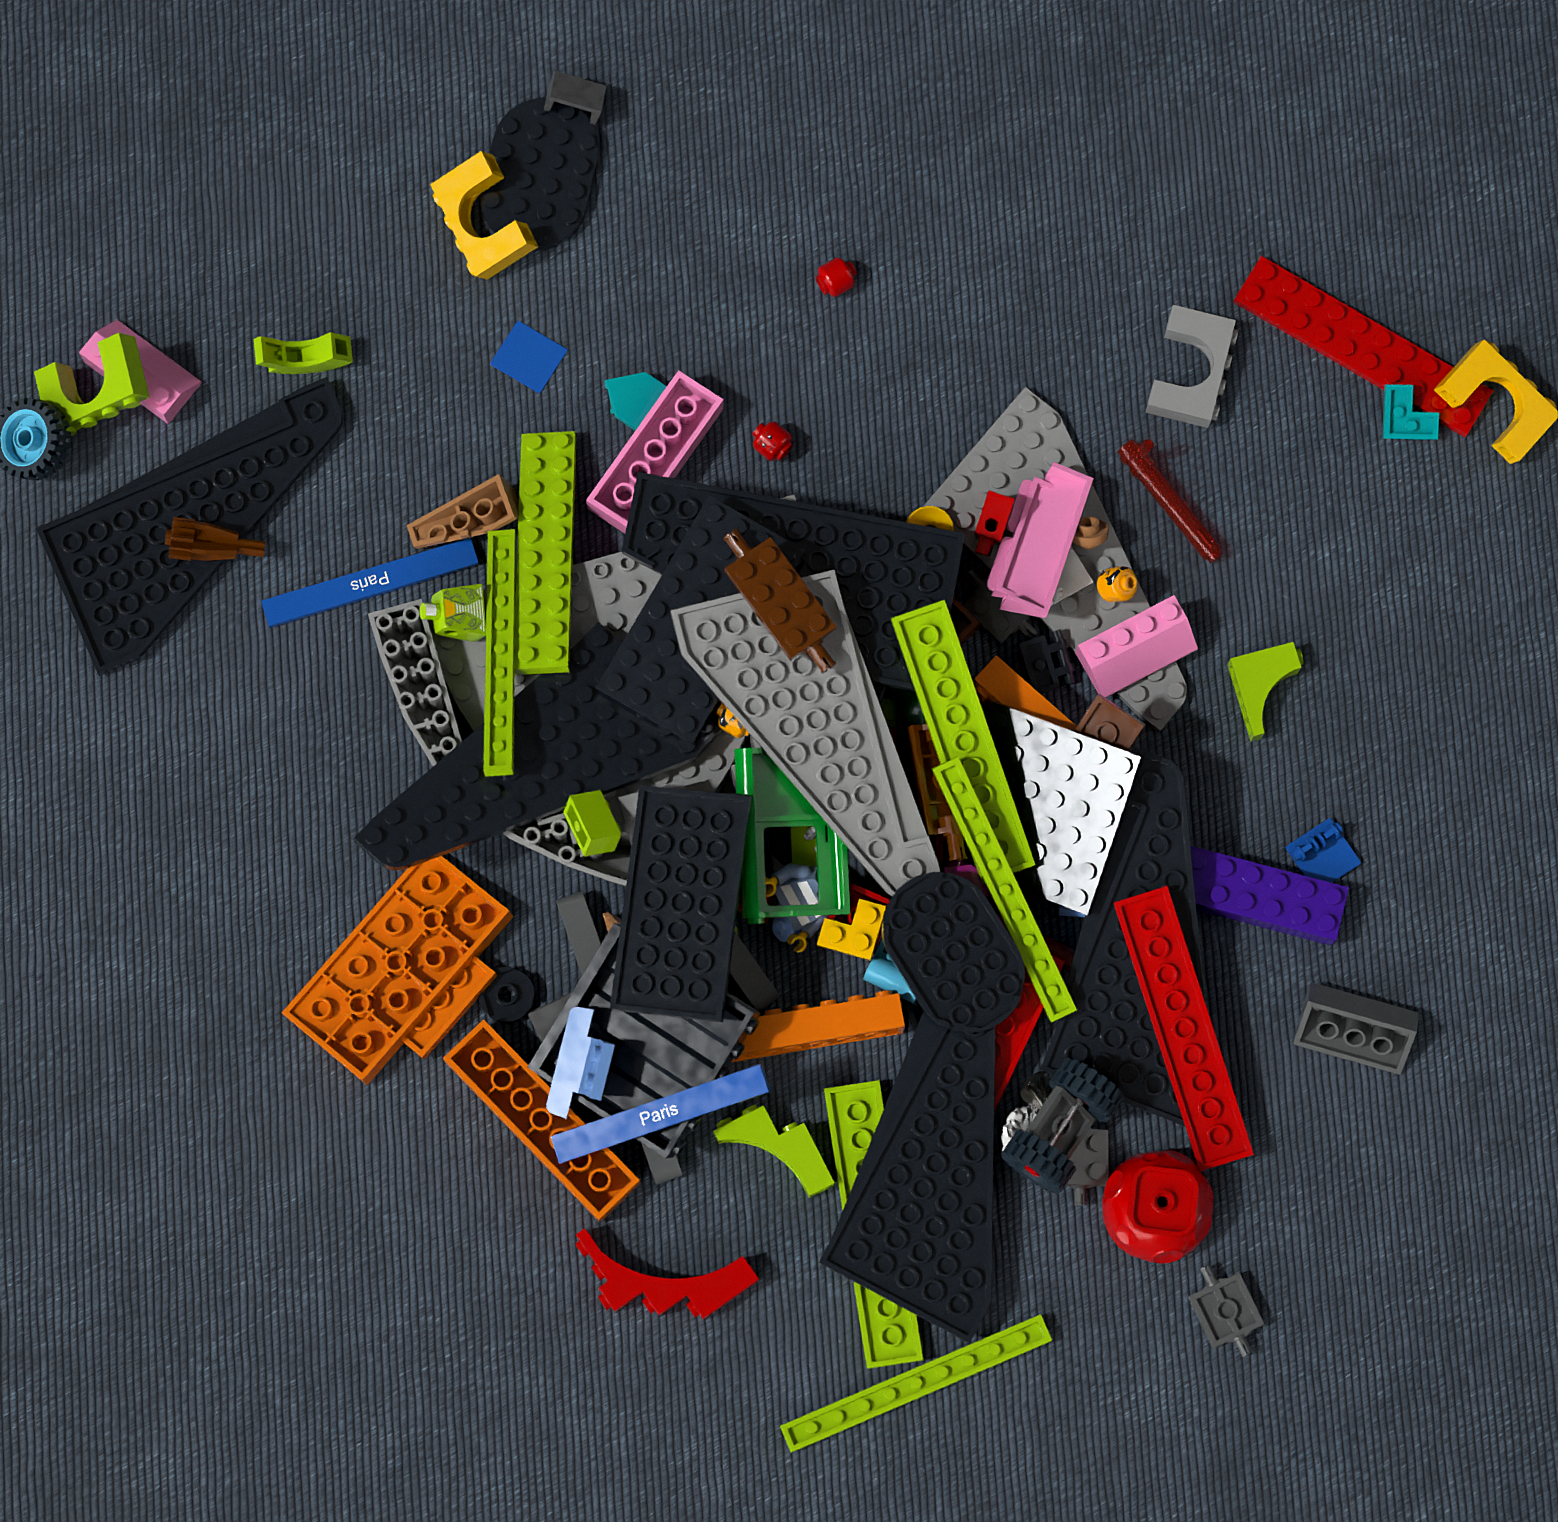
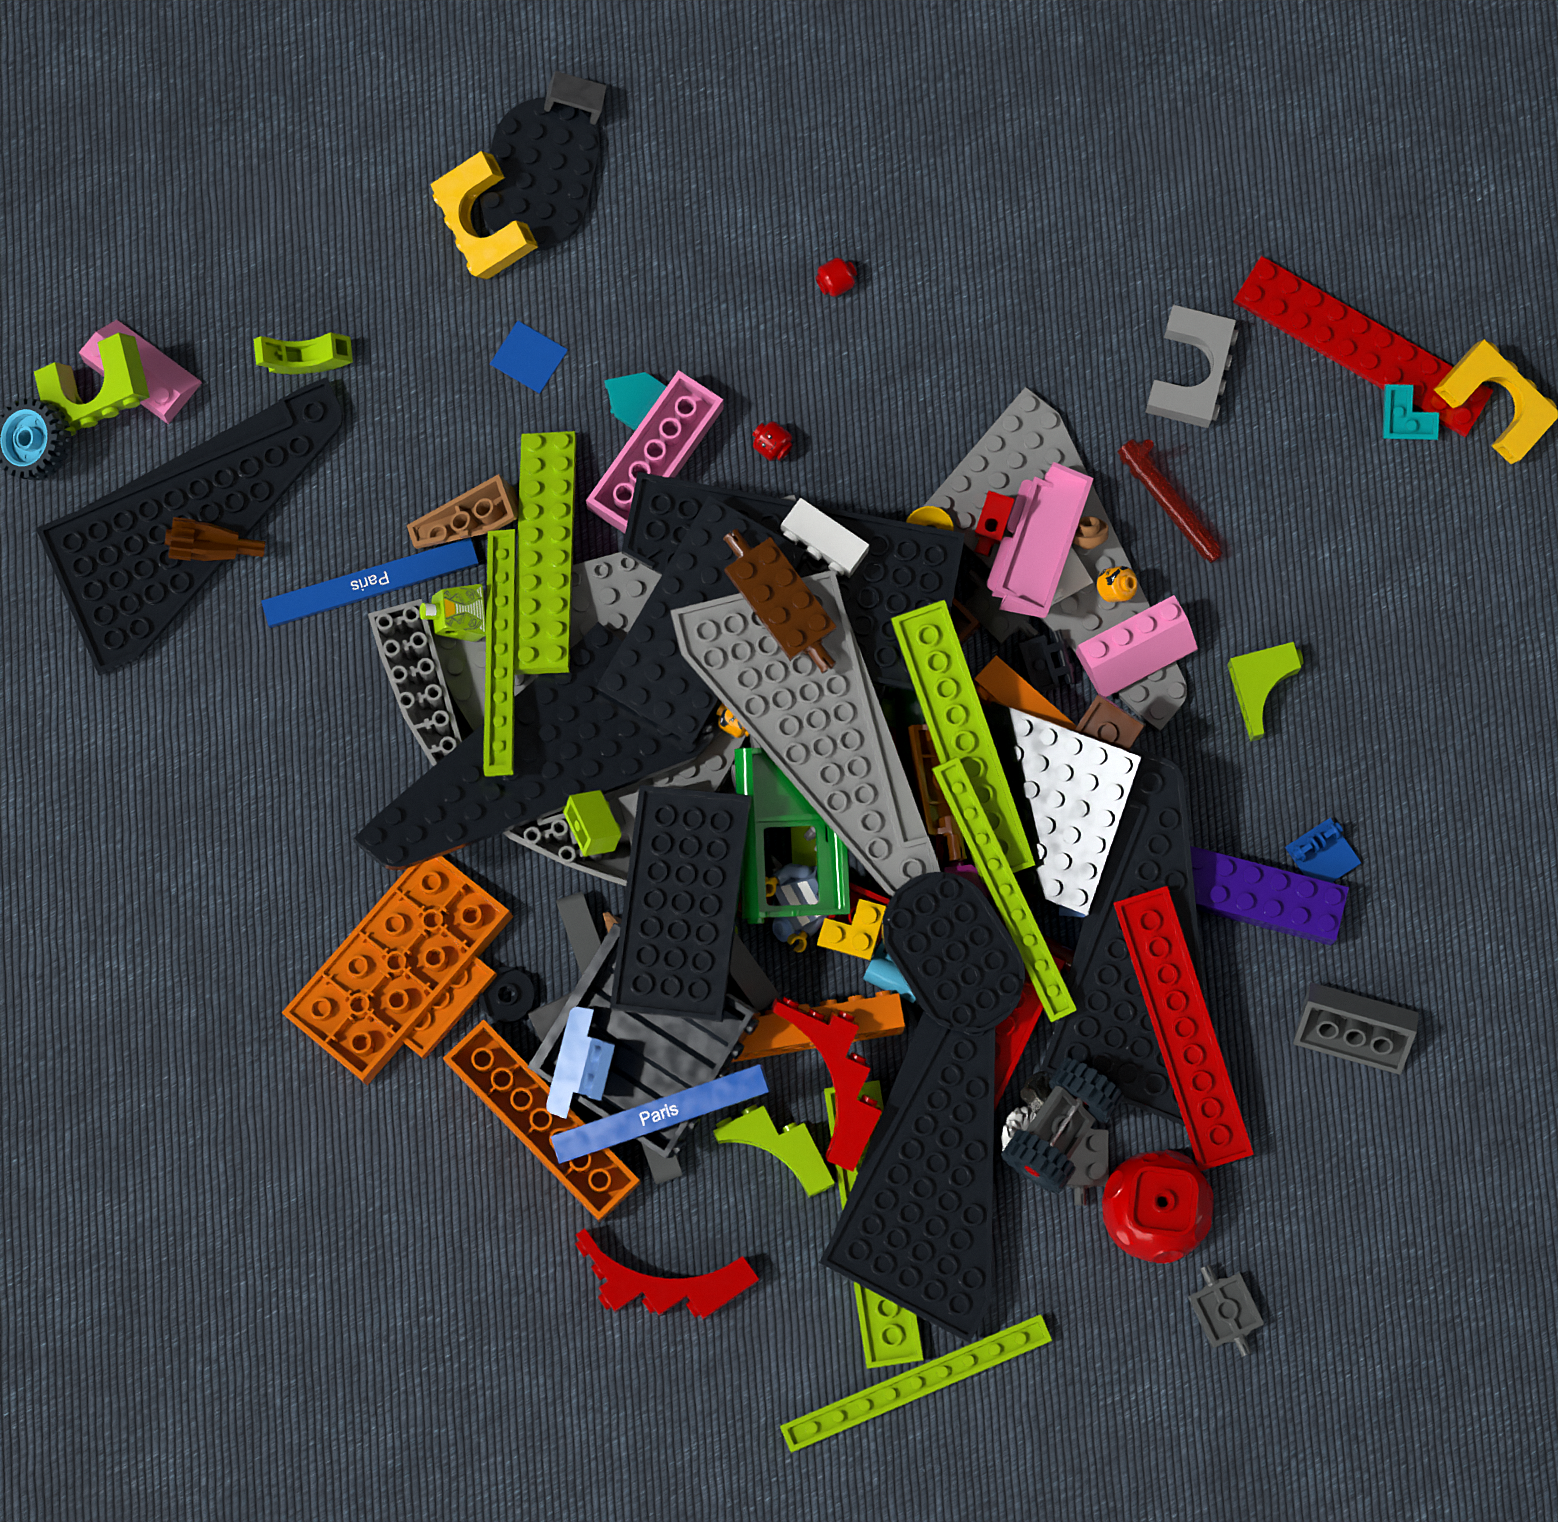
none -> red arch [771,997,882,1172]
none -> white brick [781,498,869,578]

